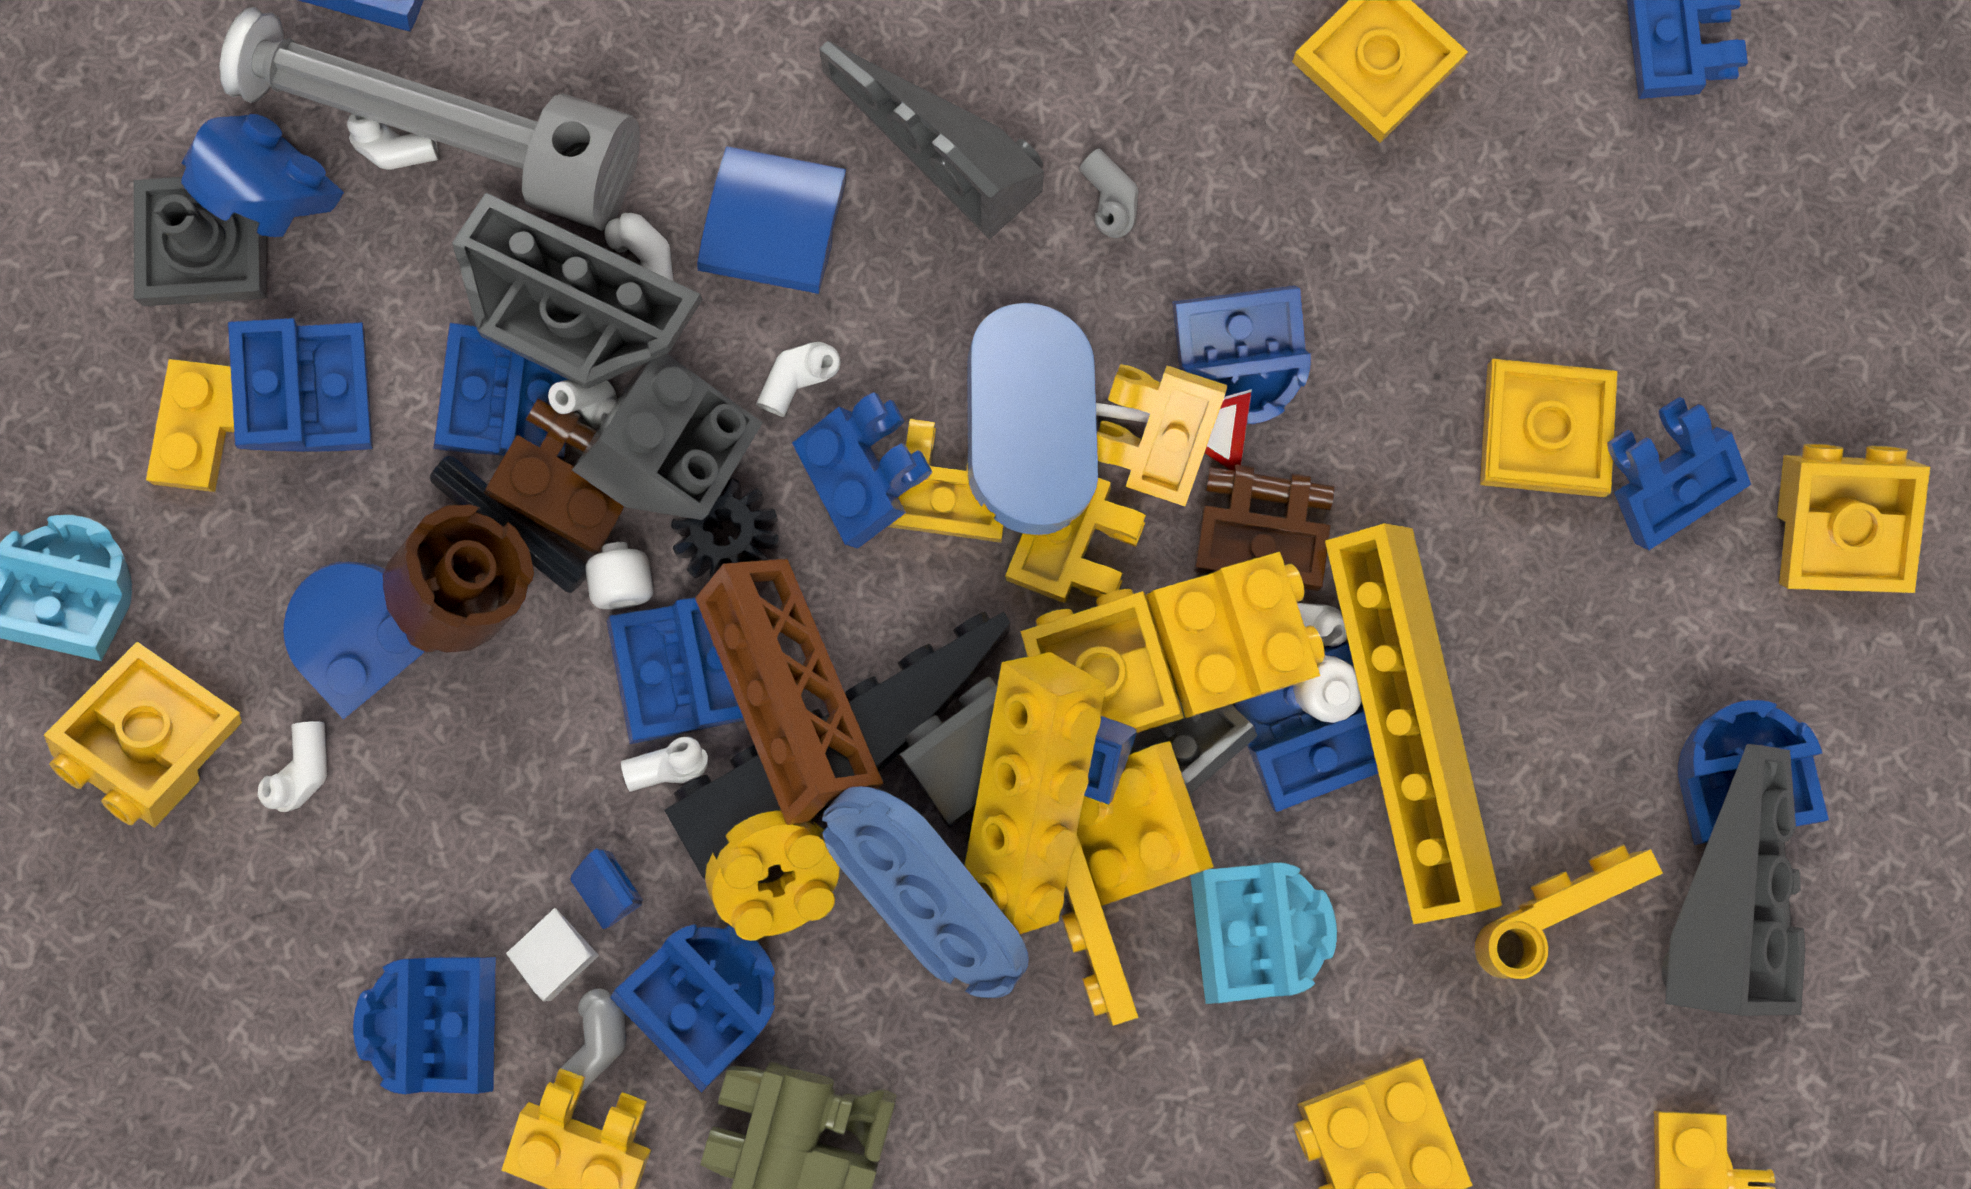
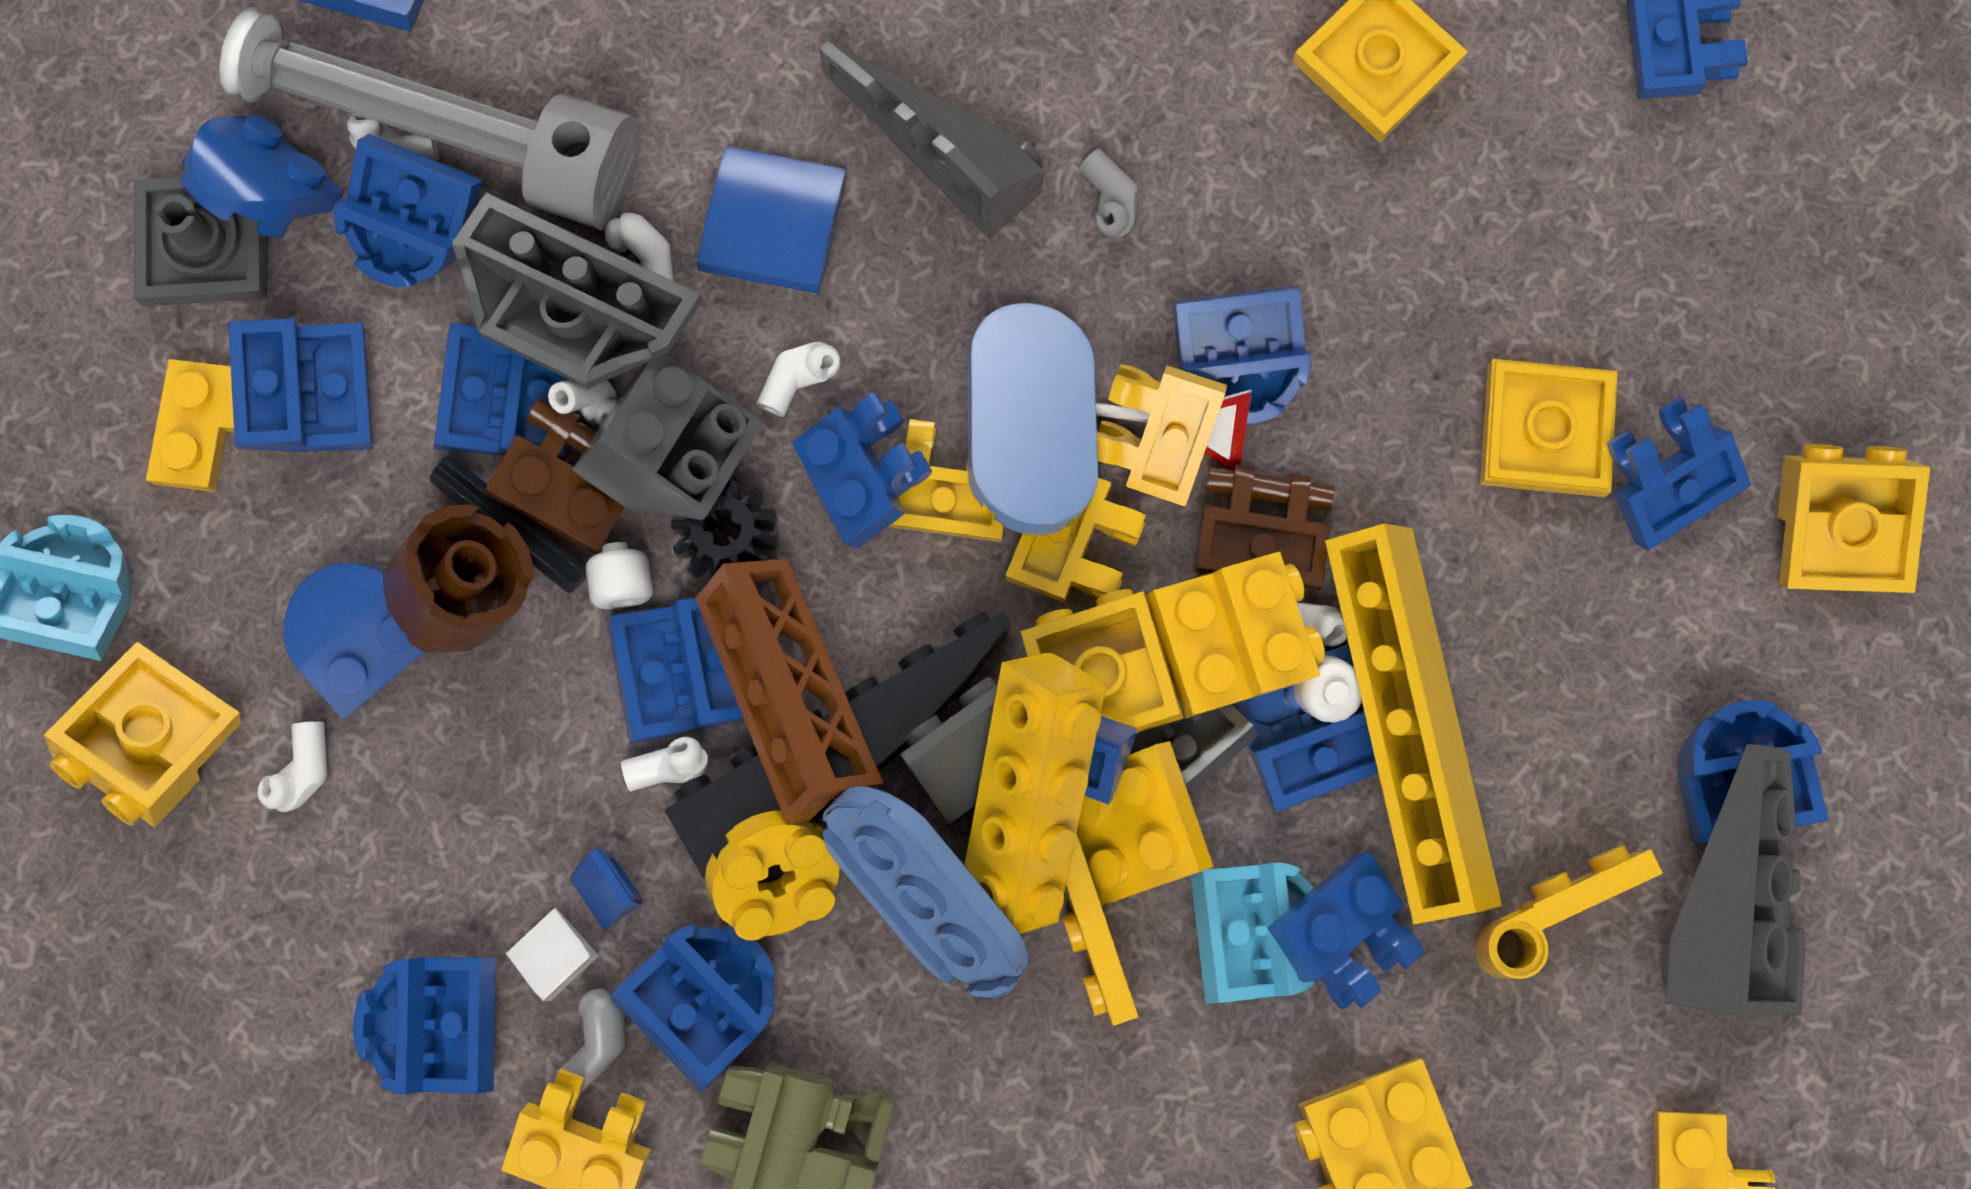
none -> blue slope [334,134,482,287]
none -> blue plate [1267,851,1424,1009]

